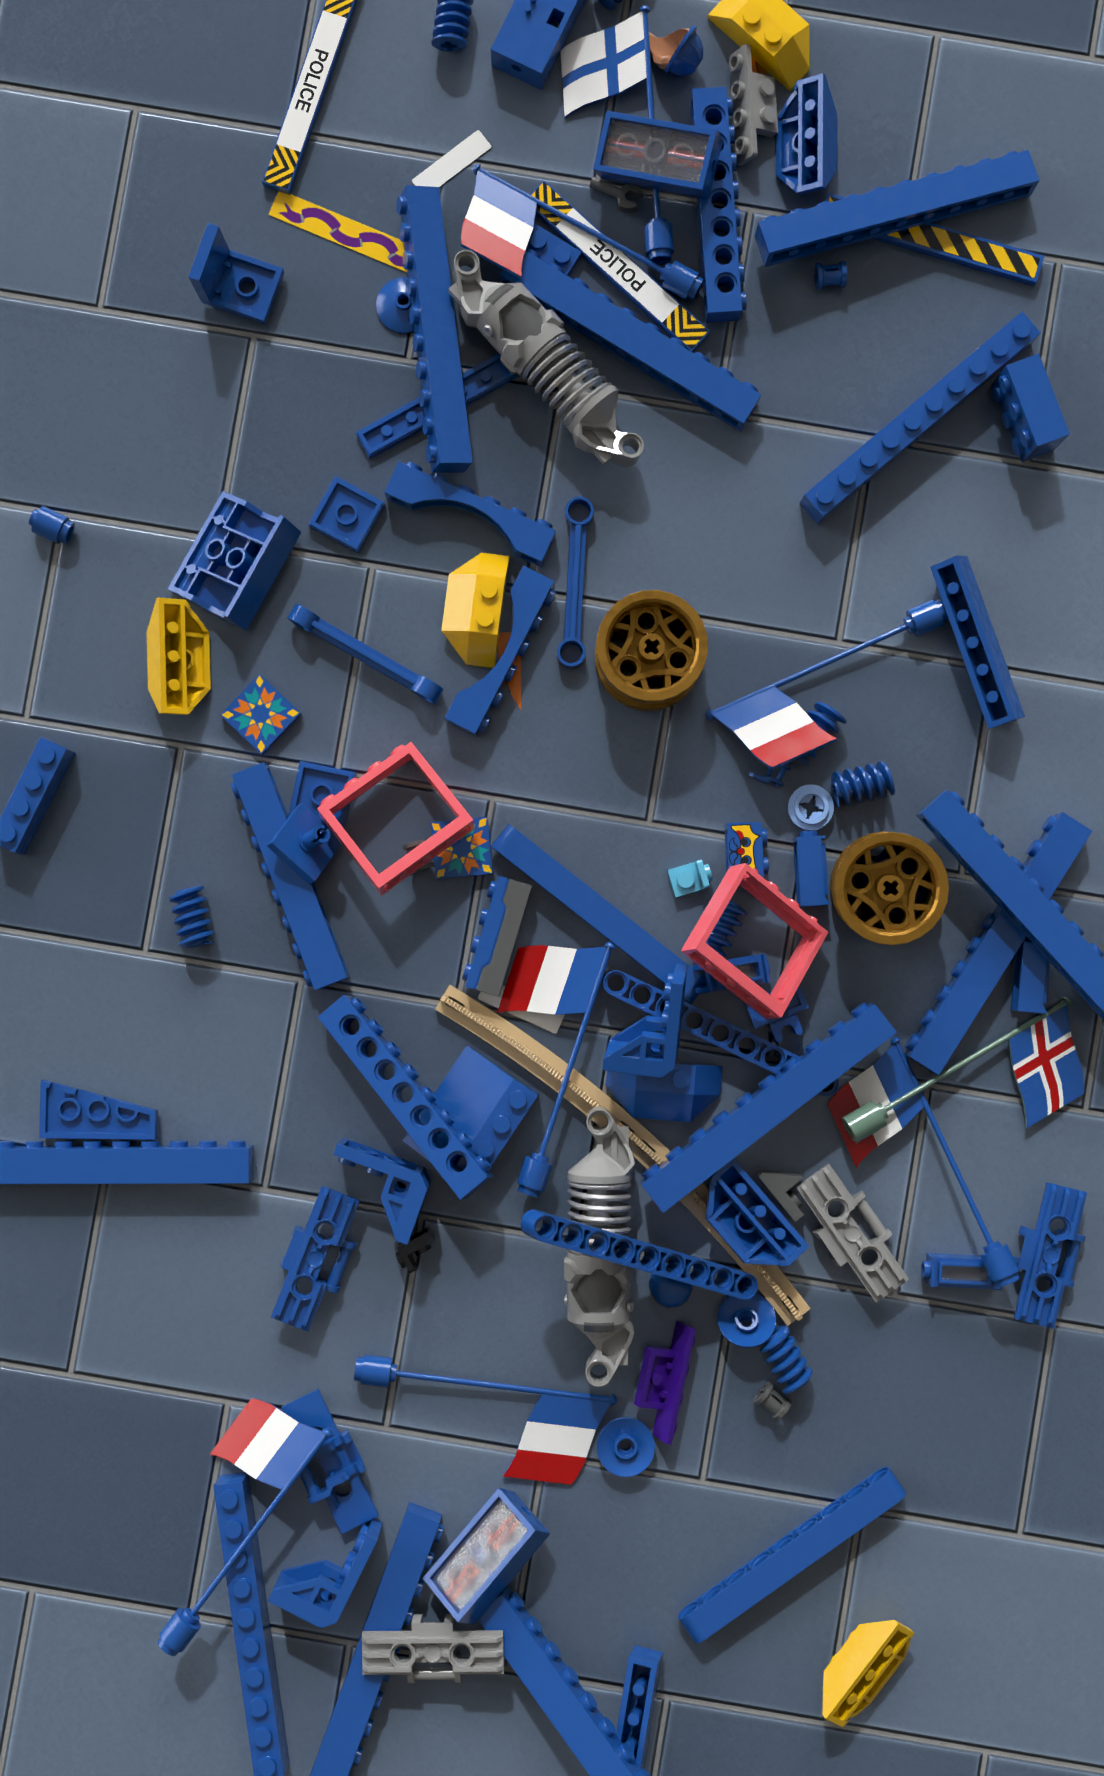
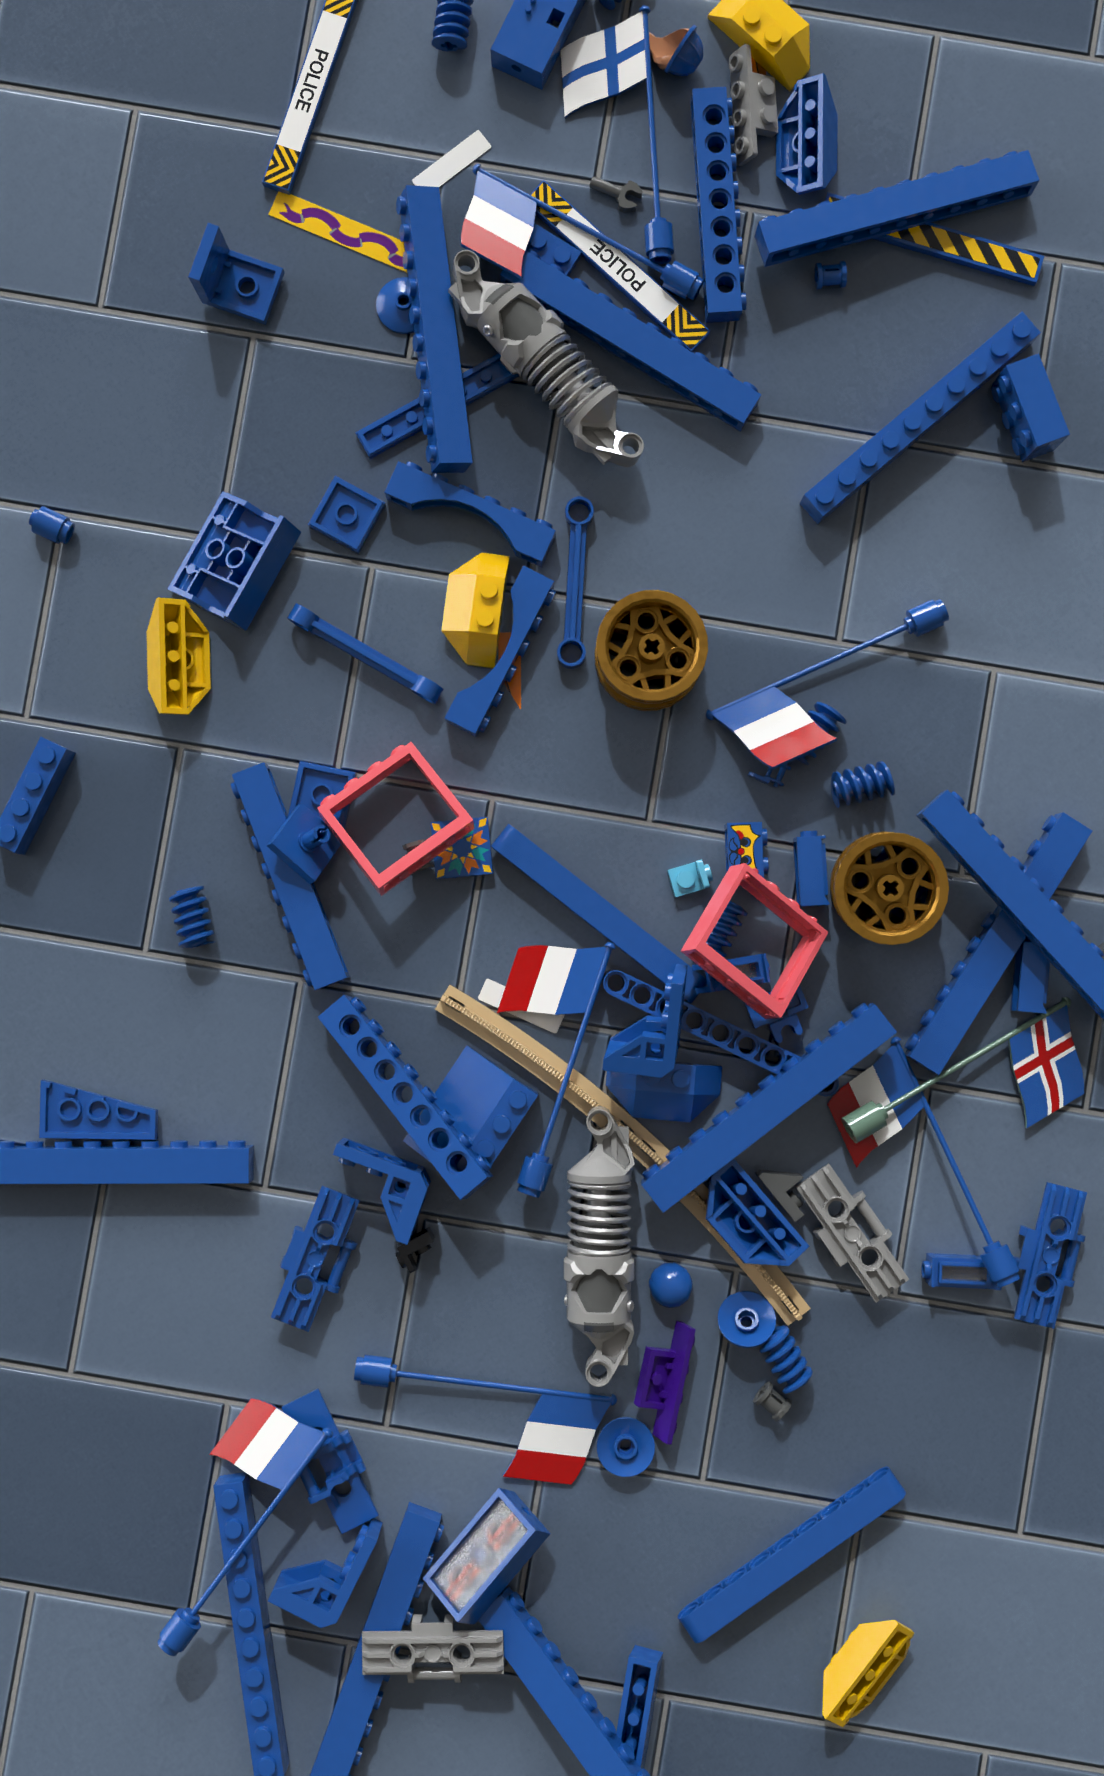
tile [220,674,302,755] -> none
piece [462,876,532,997] -> none
blue beam [521,1210,758,1300] -> none
brick [593,111,723,199] -> none
light blue gear [788,785,834,830] -> none
blue brick [930,555,1025,729] -> none

